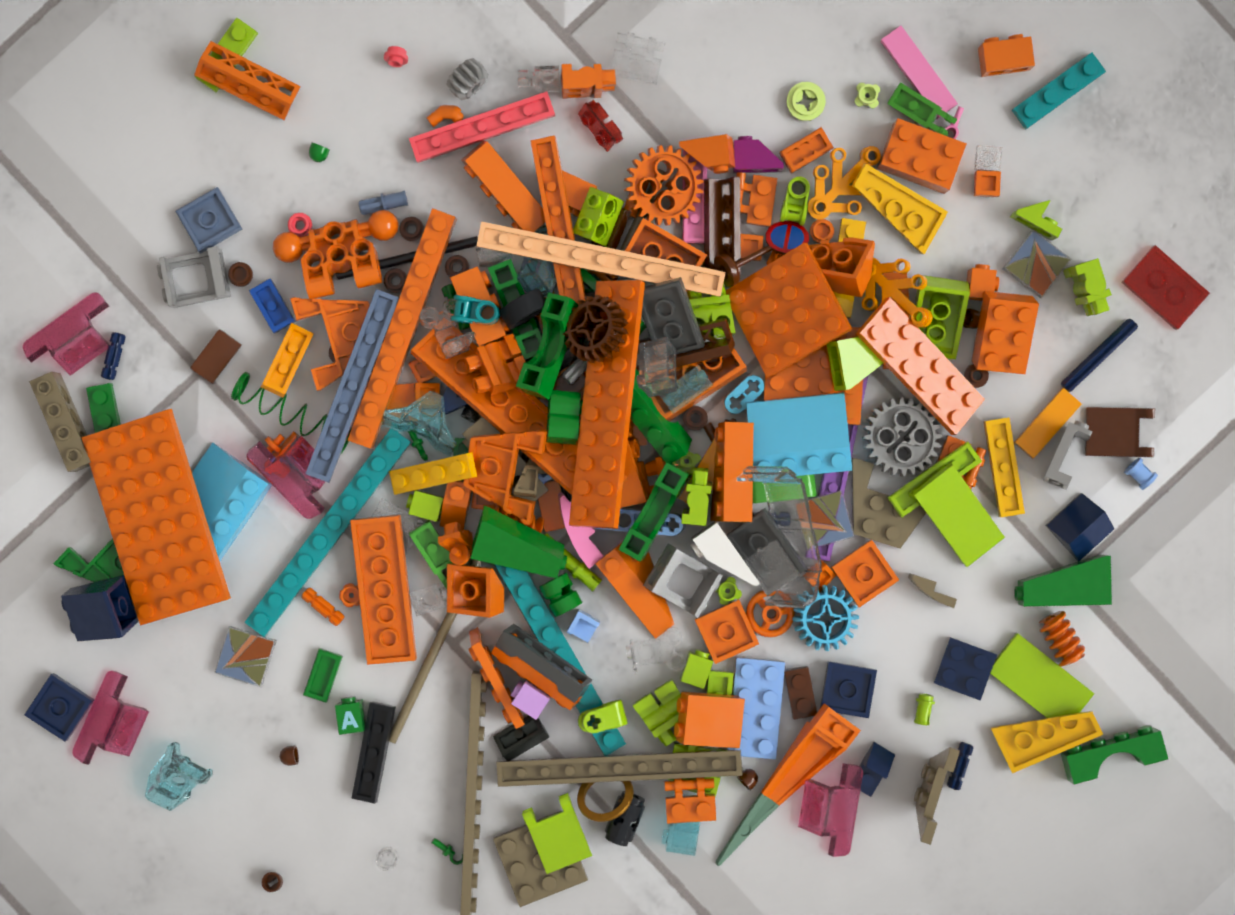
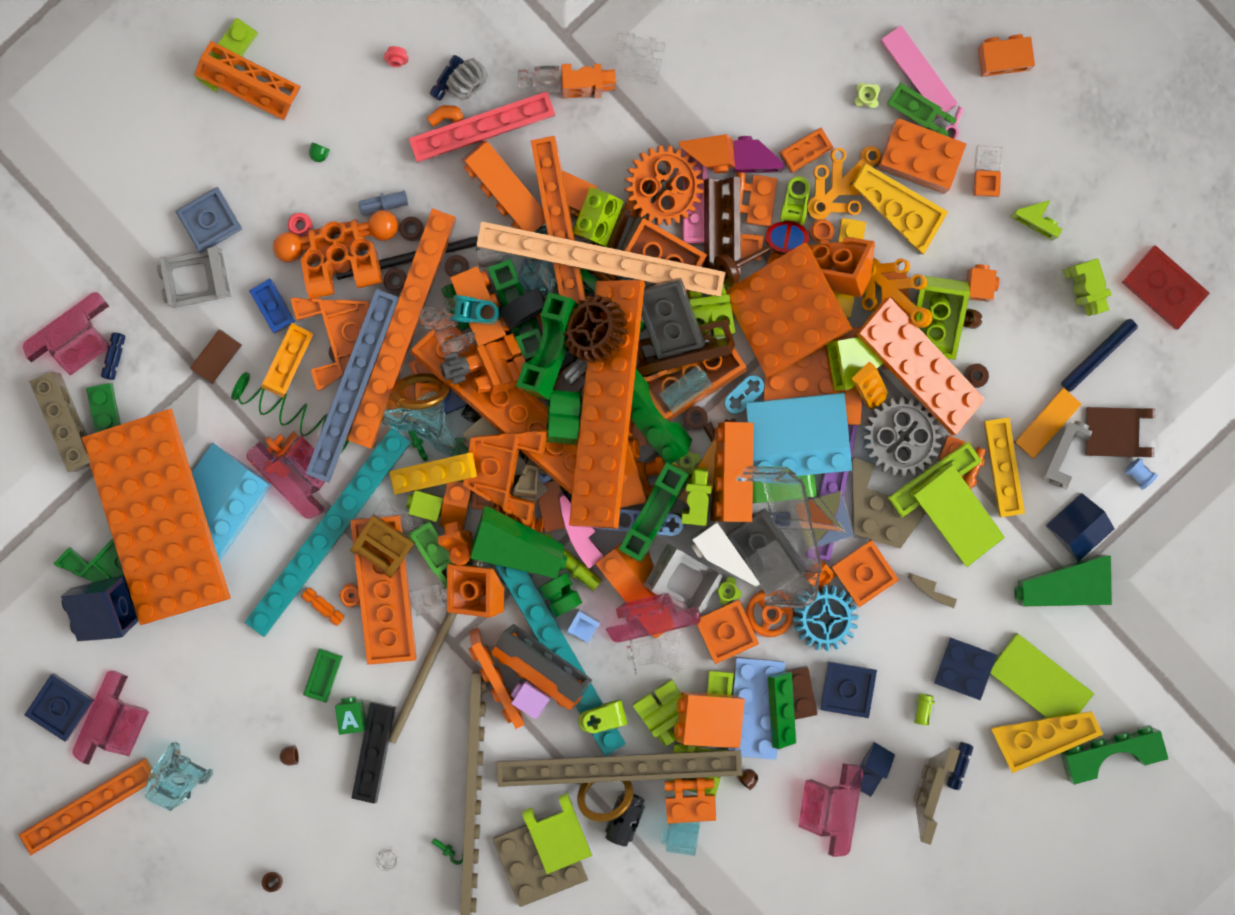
tile [214,626,277,688] -> none
reddish brown plate [228,262,253,287] -> none
pearl dark grey slope [493,715,549,761] -> none
clear red hinge [578,100,624,152] -> none
clear brick [637,337,677,398] -> none
lime brick [680,649,713,689] -> none
orange plate [715,703,861,866] -> none
yellowish green gear [787,82,826,121] -> none
orange brick [971,291,1039,374] -> none
tile [1002,229,1072,298] -> none
teal plate [1012,52,1106,130] -> none
orange piece [1039,611,1085,667] -> none
none -> orange tile [18,758,159,855]
none -> pearl gold plate [350,514,415,578]
none -> pearl gold piece [389,373,449,410]
none -> dark blue axle [430,55,464,101]
none -> dark grey gear [440,352,470,384]
none -> clear pink plate [606,592,701,643]
none -> green plate [768,671,796,749]
none -> light orange plate [852,361,888,410]

